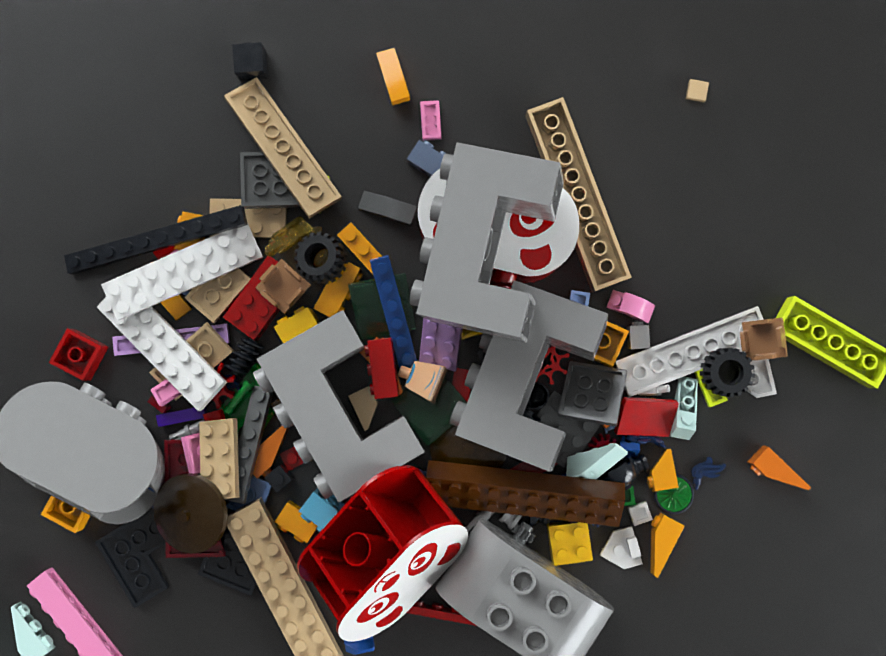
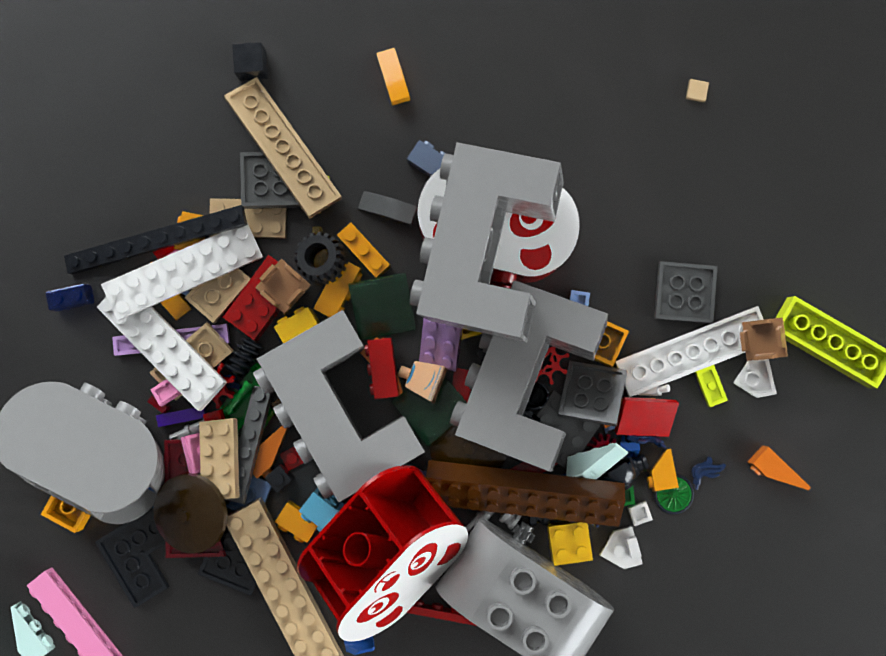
red brick [49,328,109,381] -> none
clear yellow hinge [264,216,313,258] -> none
tan slope [348,386,378,431] -> none
blue plate [370,255,417,369] -> none
bright pink plate [420,100,442,141] -> none
tan brick [525,97,632,293] -> none
bright pink brick [606,290,655,323] -> none
light grey brick [626,322,650,349] -> none
light orange slope [651,512,685,578] -> none
light aqua slope [670,377,698,440] -> none
black tyre [700,348,755,397] -> none
none -> clear blue brick [46,283,94,312]
none -> dark grey plate [654,261,718,324]

